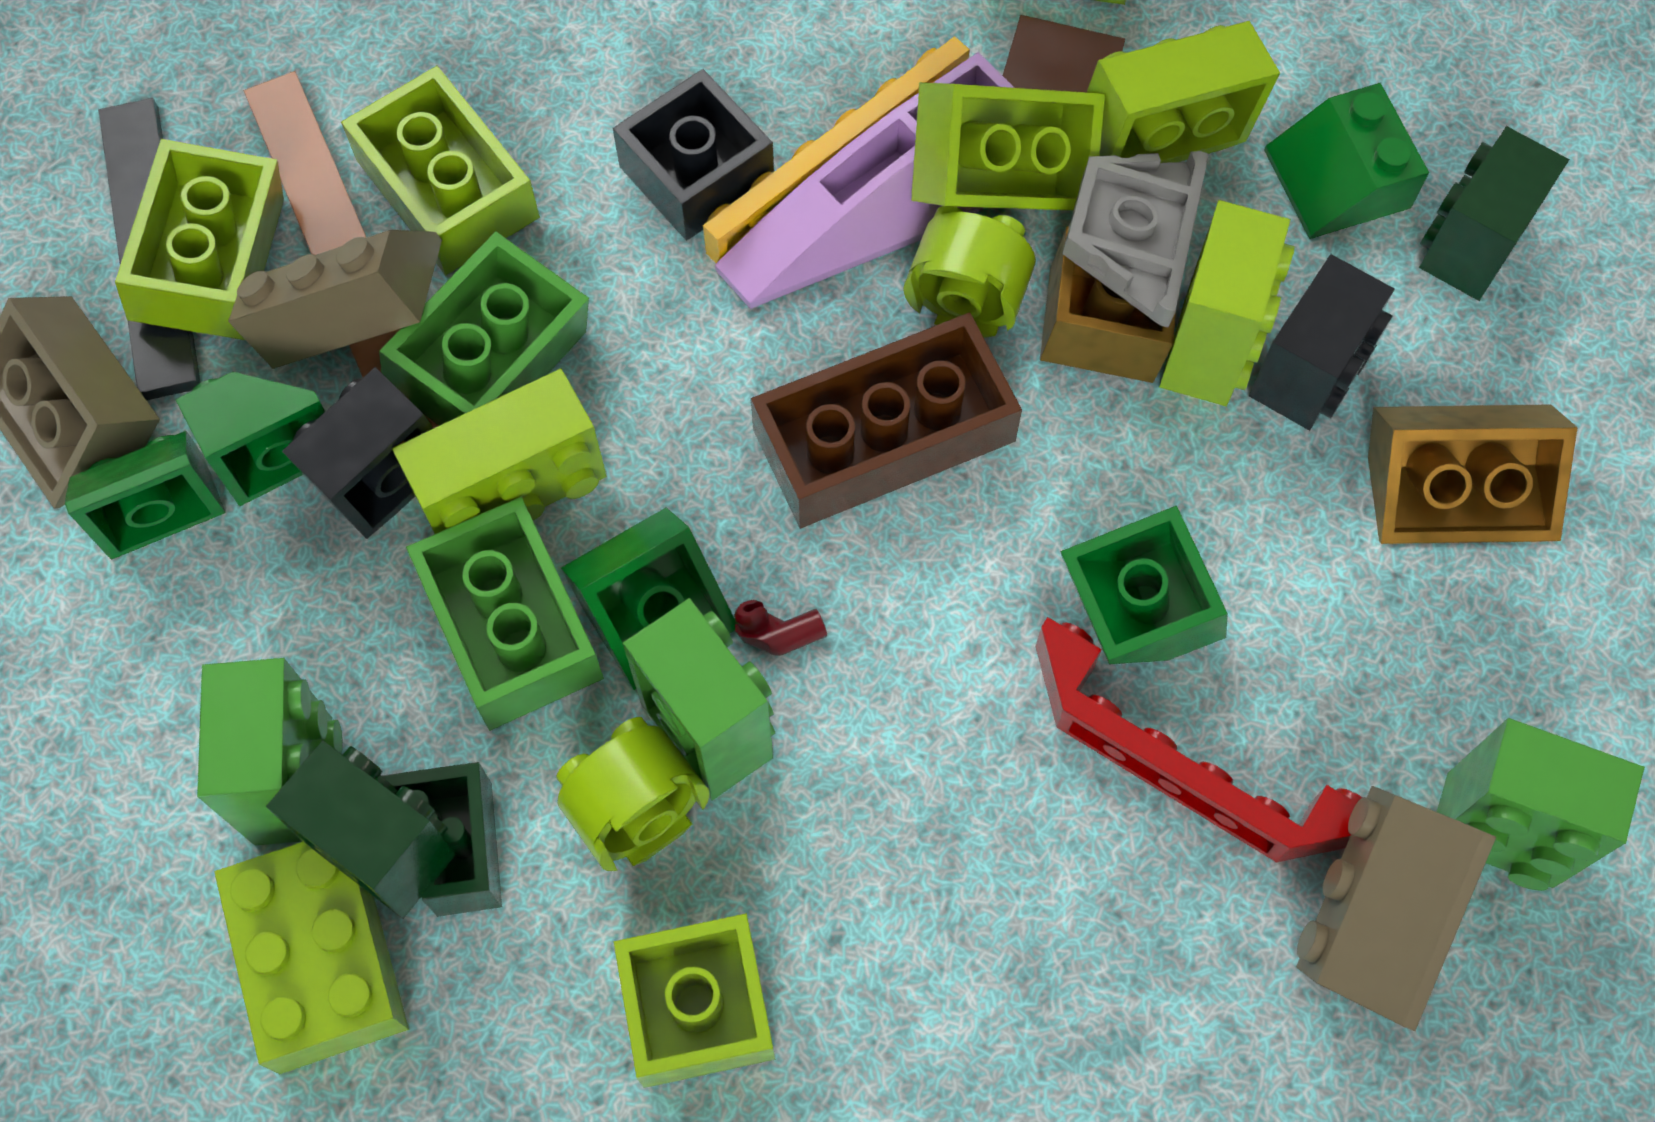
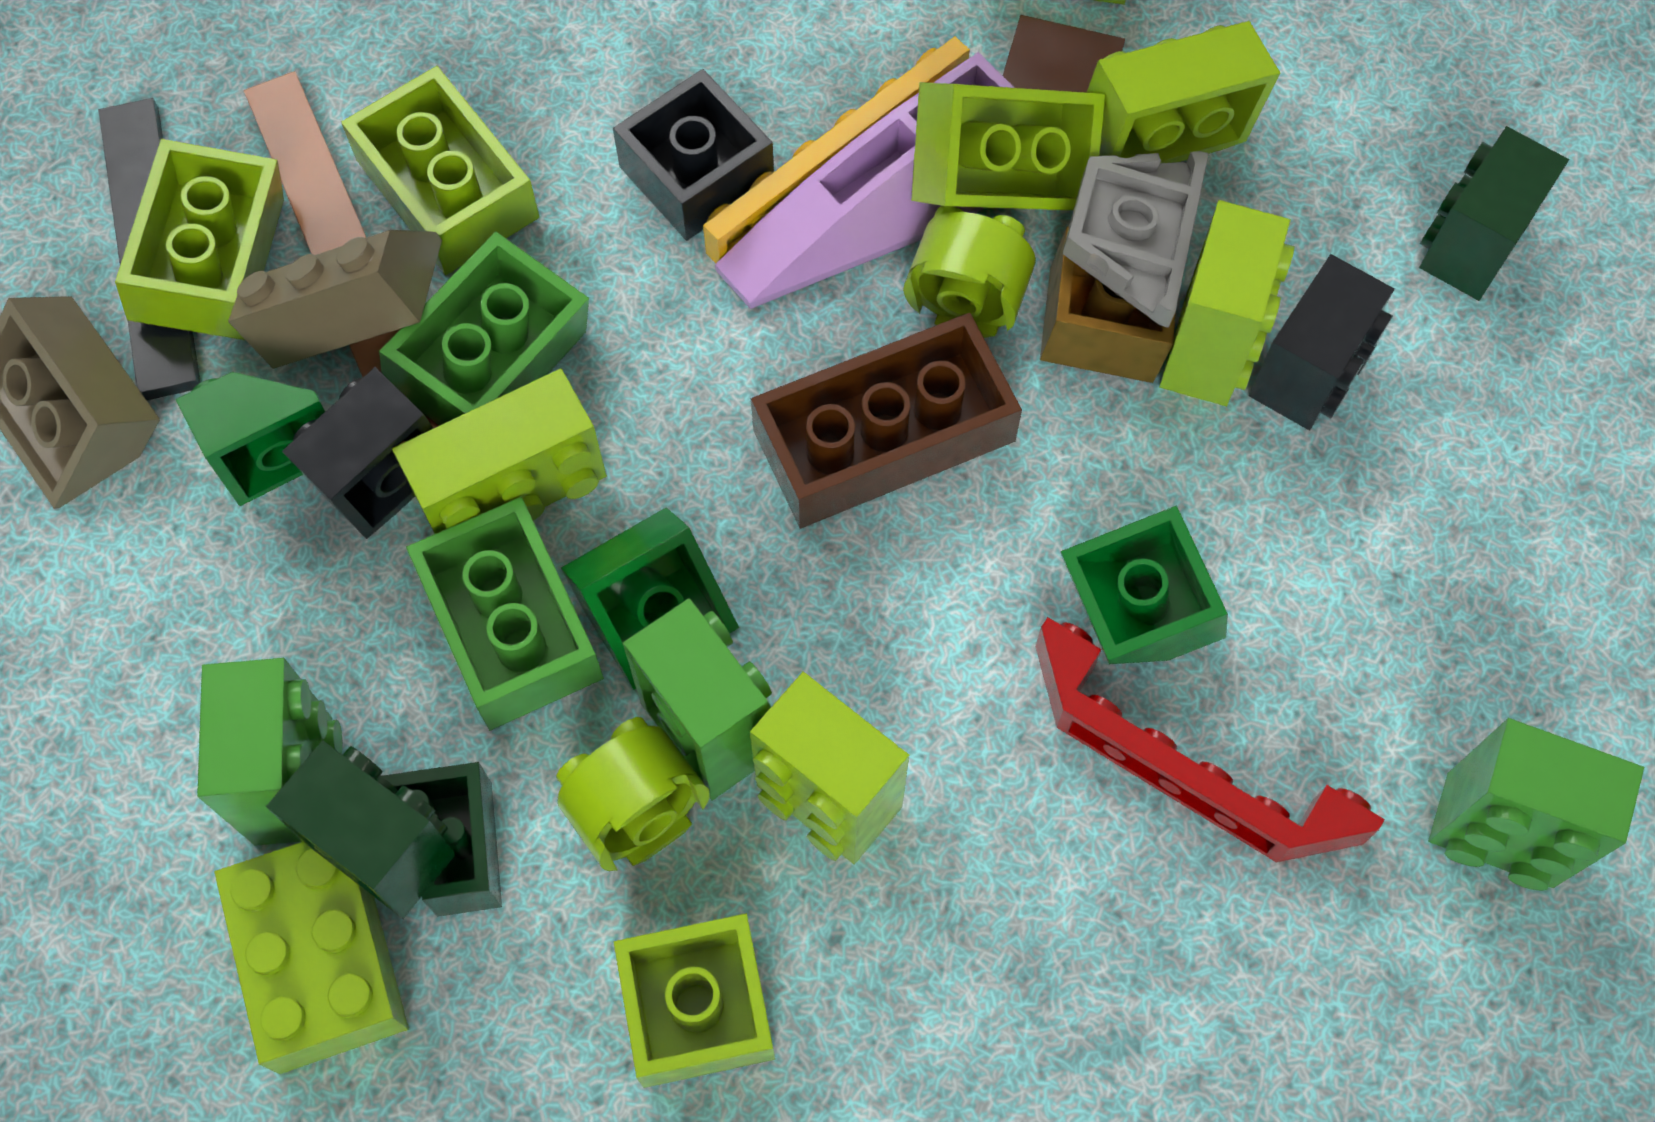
green slope [65,431,226,560] -> none
dark red arm [734,600,827,656] -> none
green slope [1264,82,1430,239] -> none
dark tan slope [1296,786,1496,1031] -> none
pearl gold slope [1368,404,1578,544] -> none
none -> lime brick [750,671,910,865]

